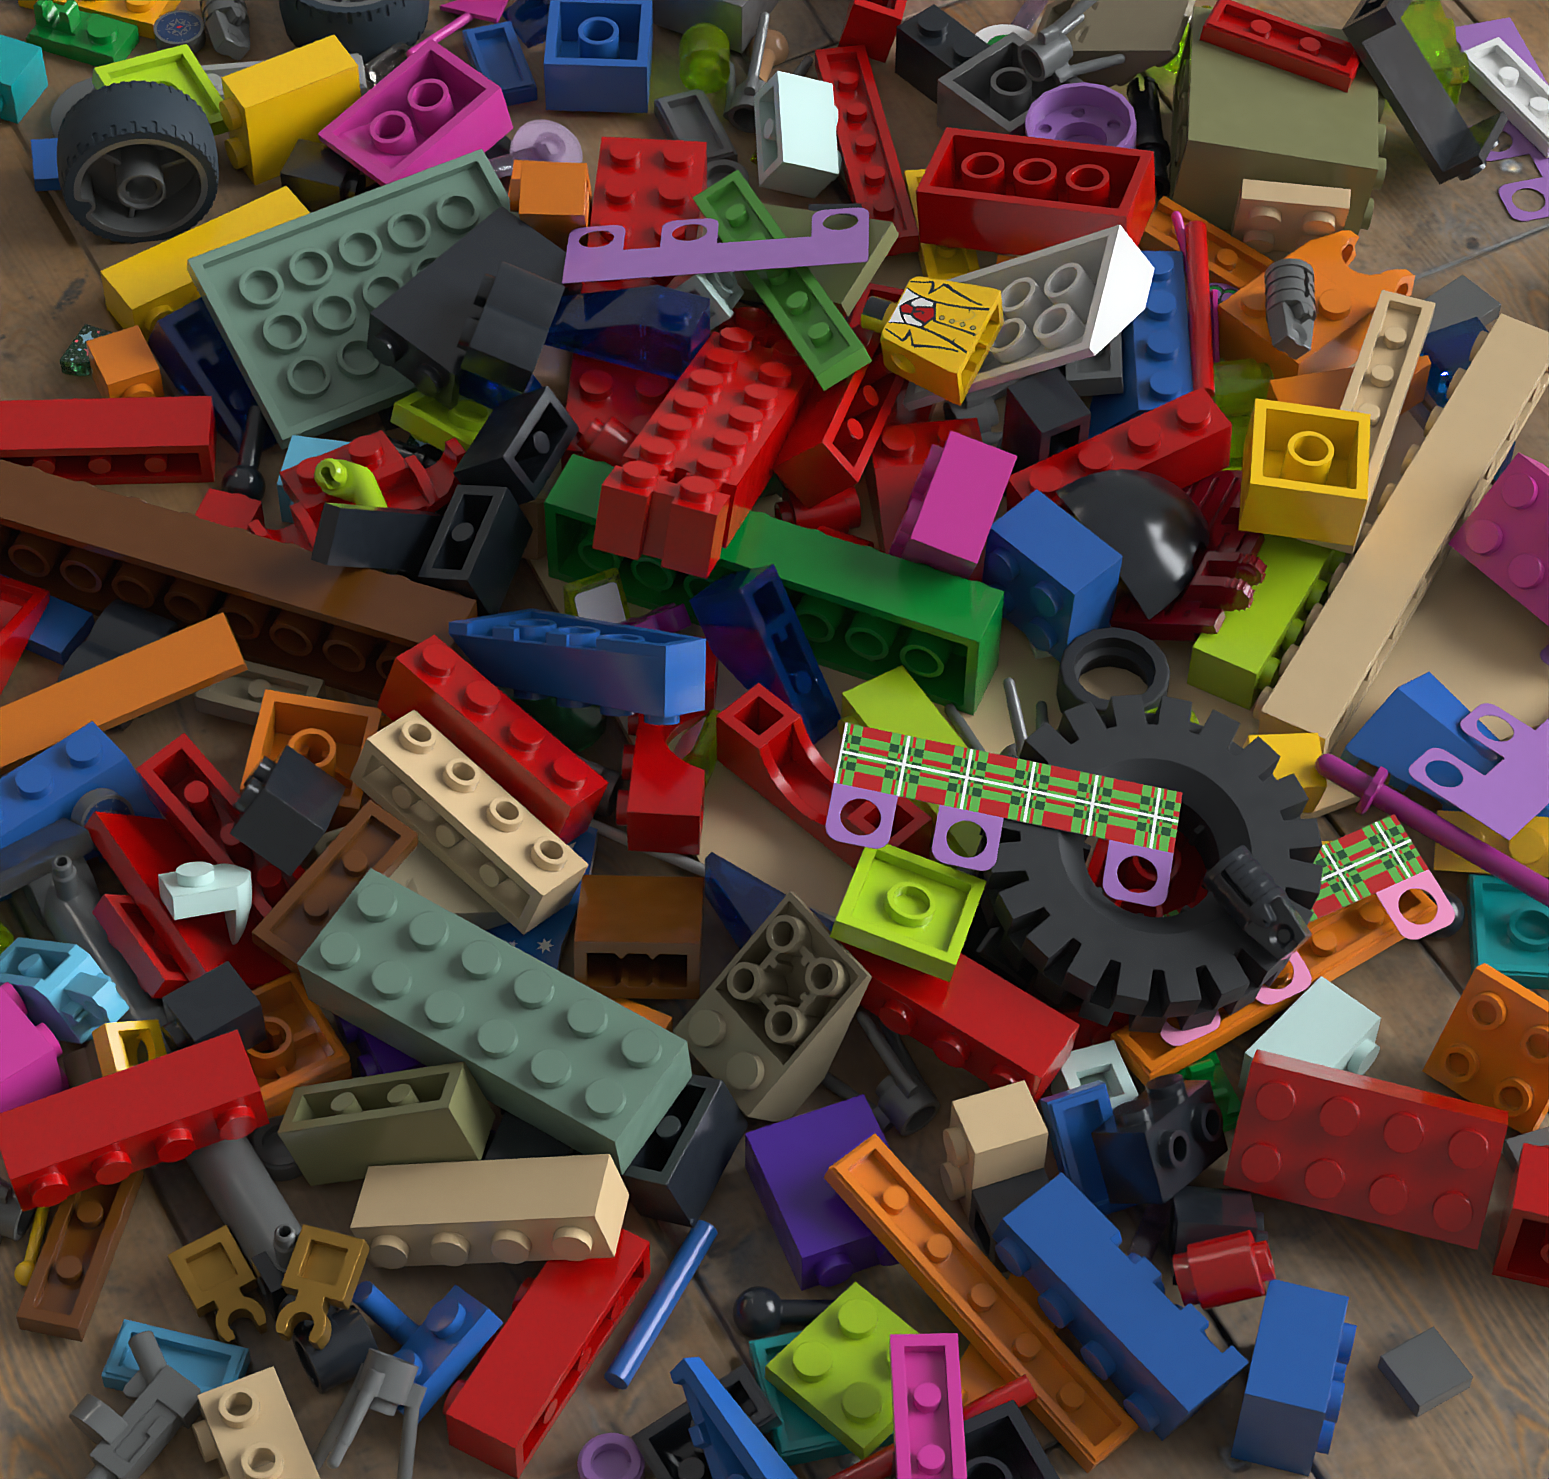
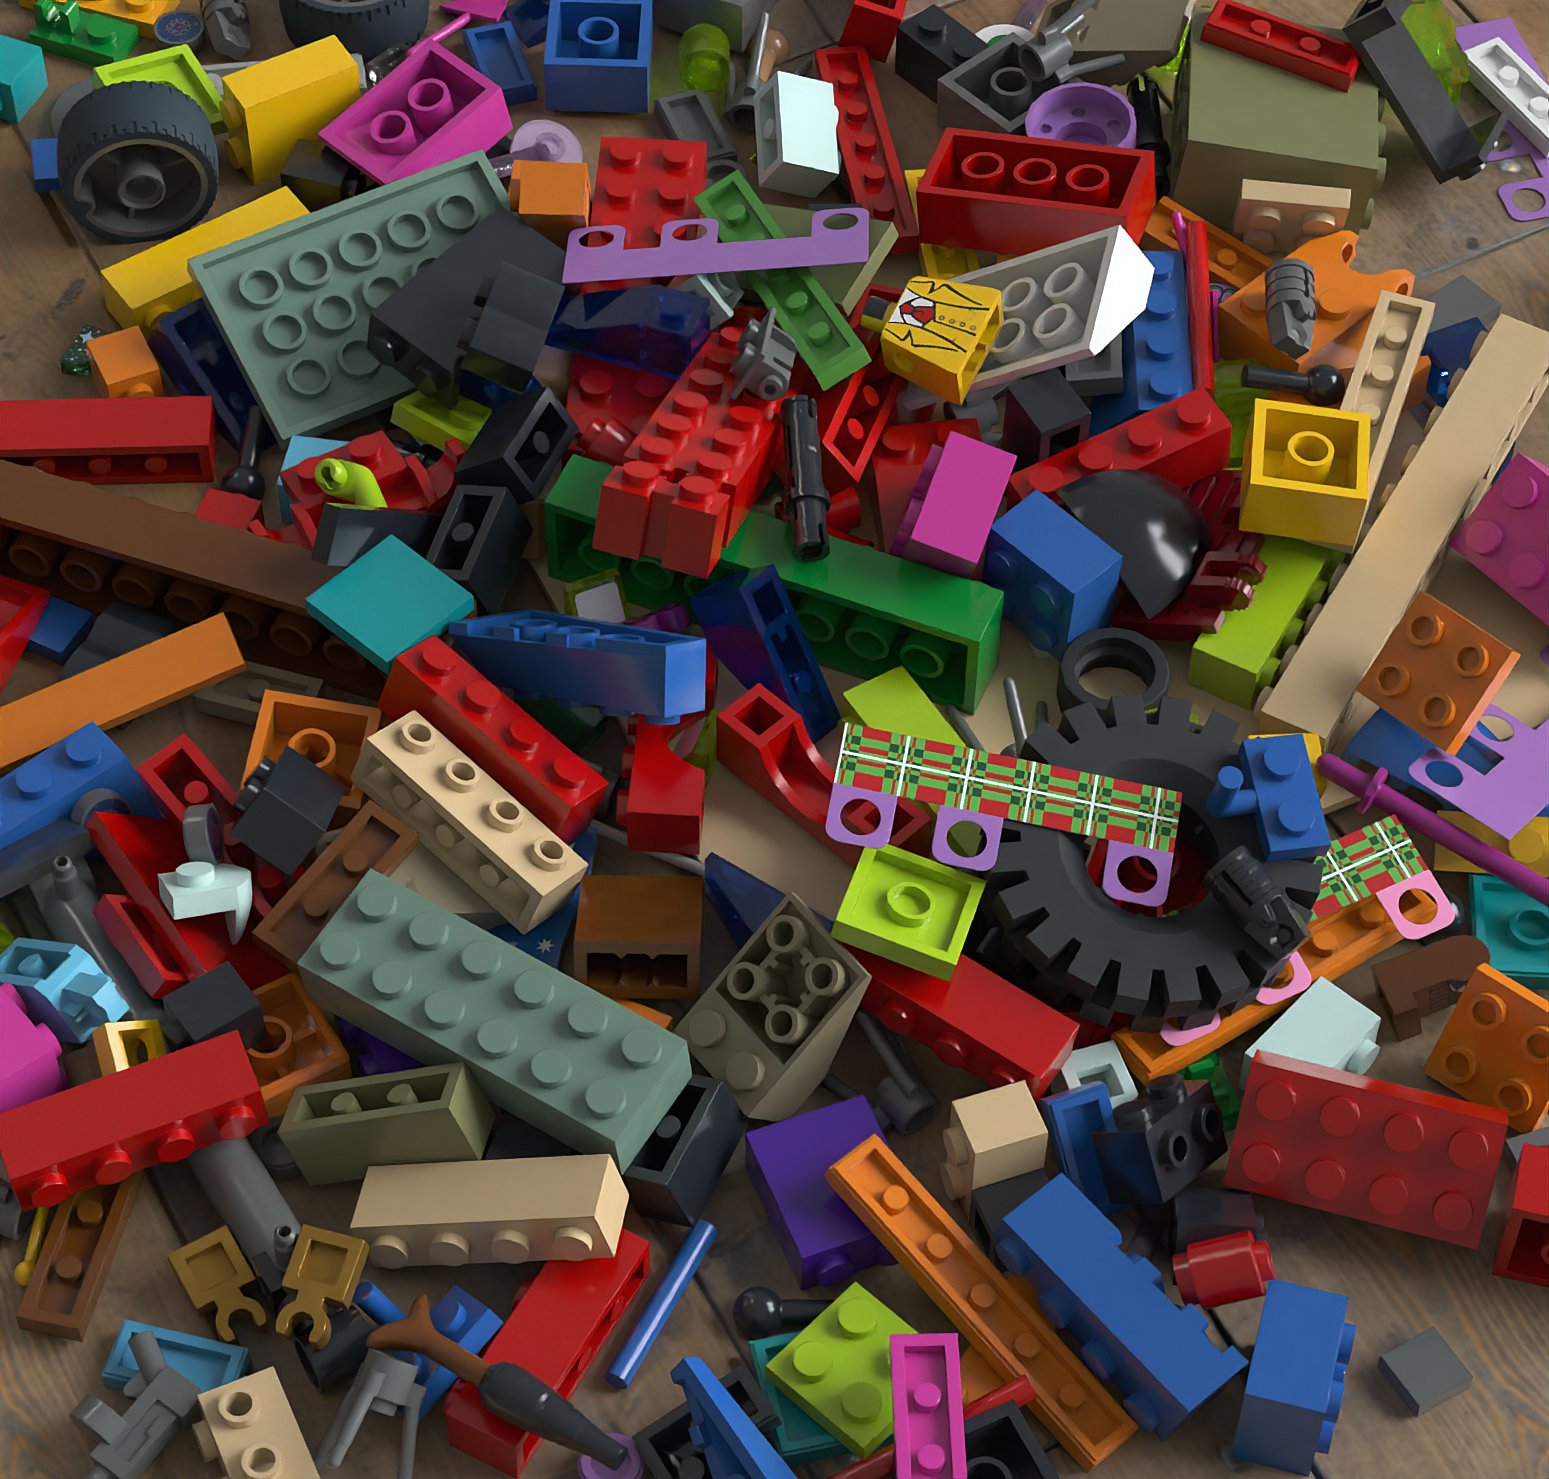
none -> dark grey tile [183,803,224,865]
none -> teal tile [305,534,475,676]
none -> black piece [366,1294,628,1471]
none -> dark grey hinge [730,306,797,401]
none -> black pin [780,395,831,562]
none -> blue plate [1205,733,1331,862]
none -> black bar [1240,364,1345,406]
none -> orange plate [1356,590,1521,756]
none -> reddish brown leg [1371,935,1492,1042]

